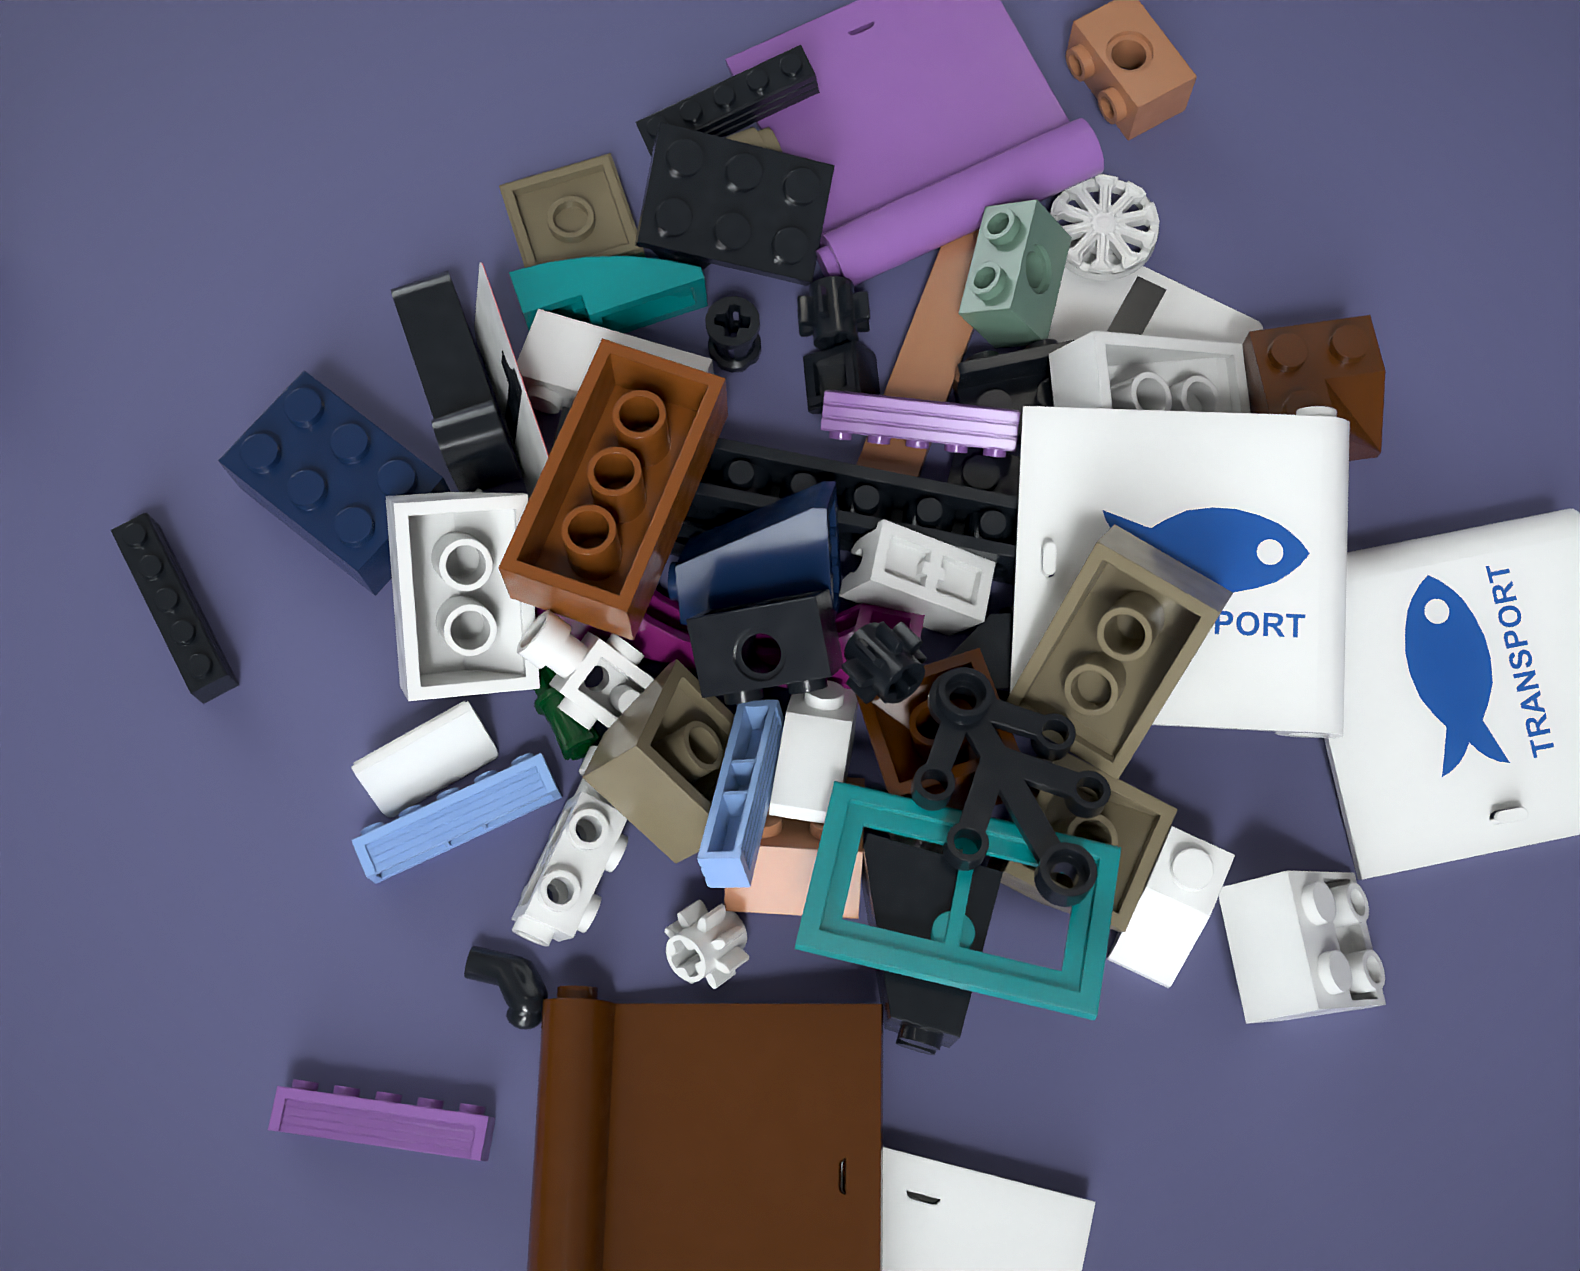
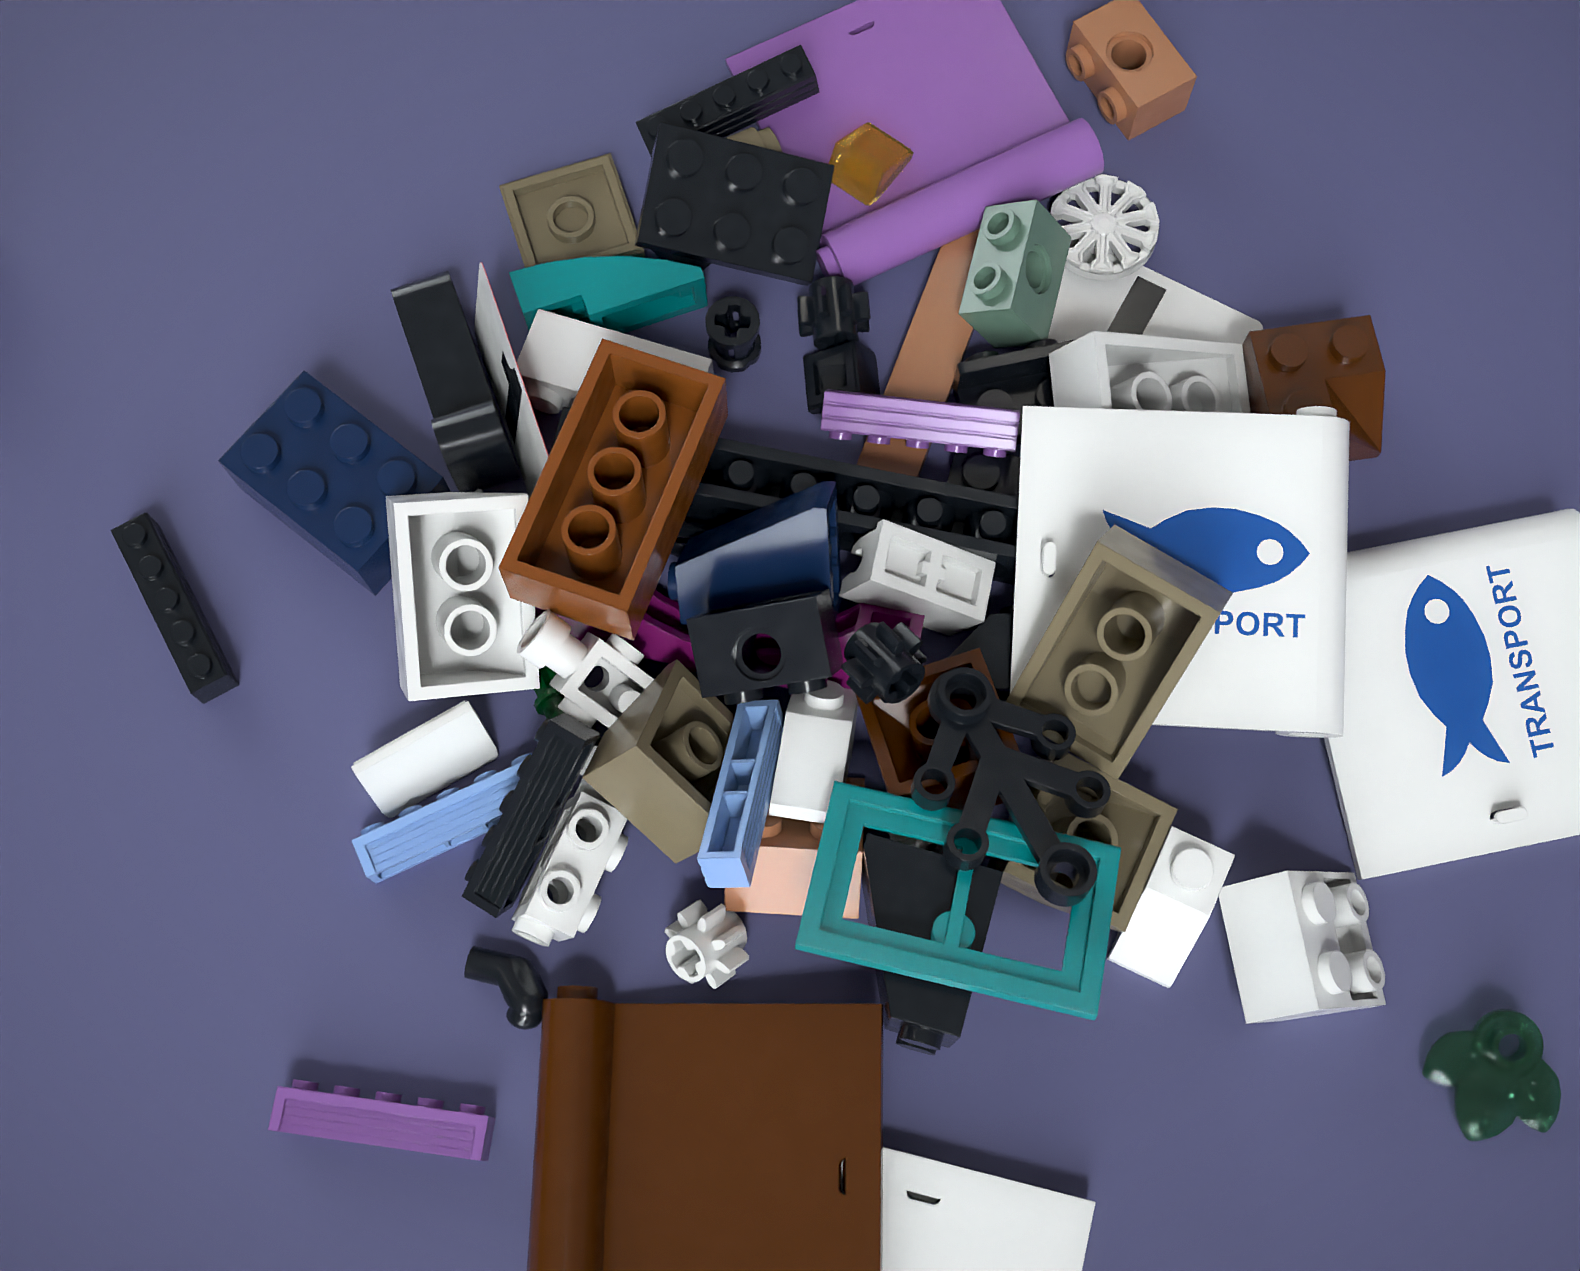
none -> black piece [461,713,600,918]
none -> clear yellow slope [829,122,914,206]
none -> clear green plate [1422,1009,1561,1141]

